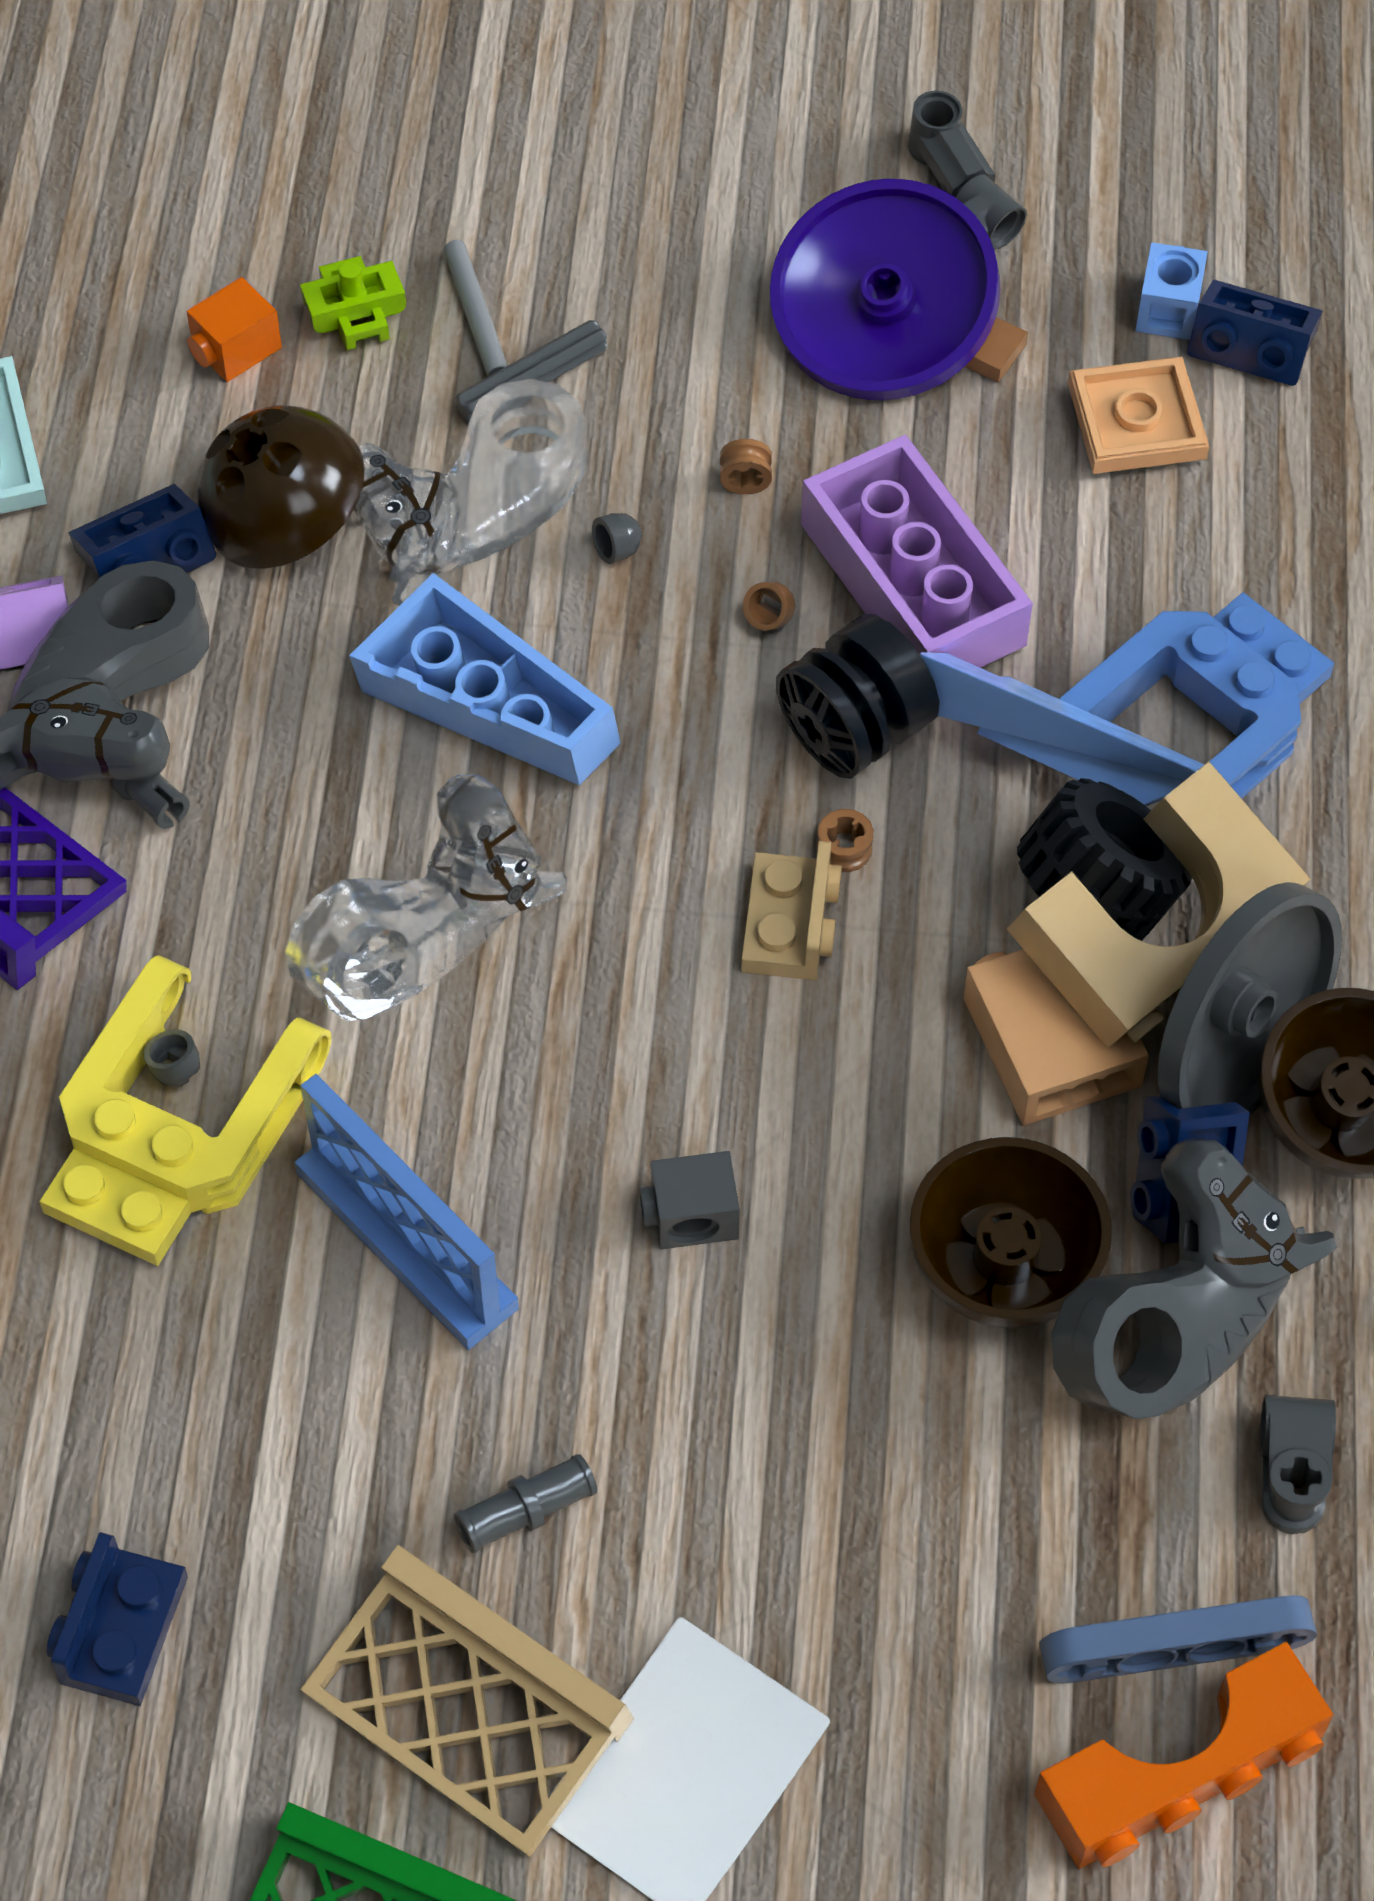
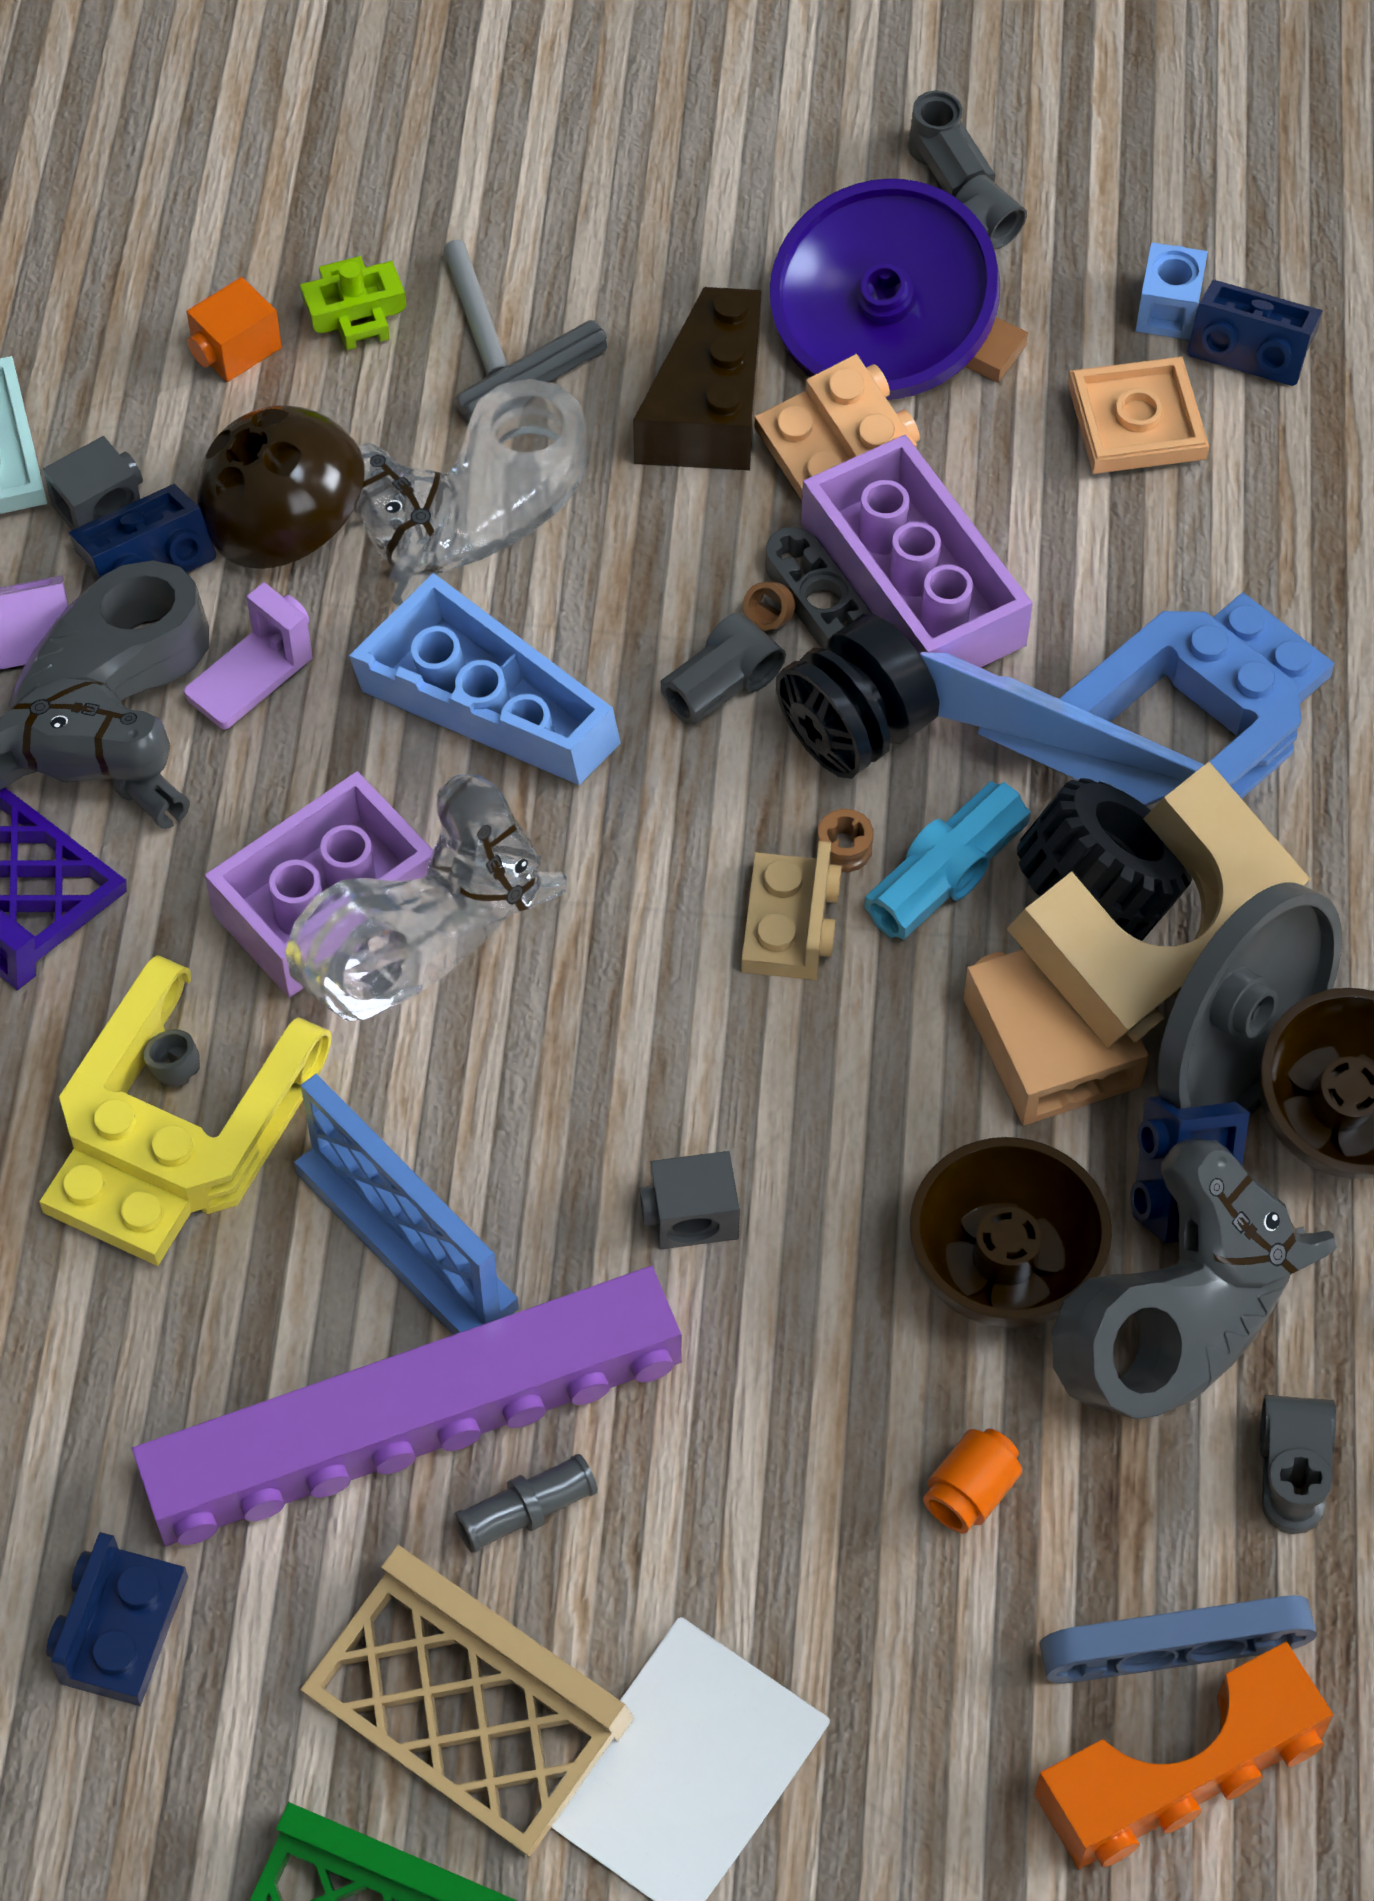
dark grey hinge [592,513,642,564] -> none
medium nougat bush [720,439,772,494] -> none
none -> dark grey brick [43,436,143,530]
none -> medium lavender brick [132,1265,682,1547]
none -> lavender bracket [184,582,313,730]
none -> lavender brick [205,771,440,998]
none -> dark brown wedge [633,287,761,471]
none -> dark grey piece [660,612,786,724]
none -> light nougat plate [754,354,920,501]
none -> dark grey beam [765,527,872,648]
none -> medium azure piece [864,781,1031,940]
none -> orange brick [923,1429,1022,1533]

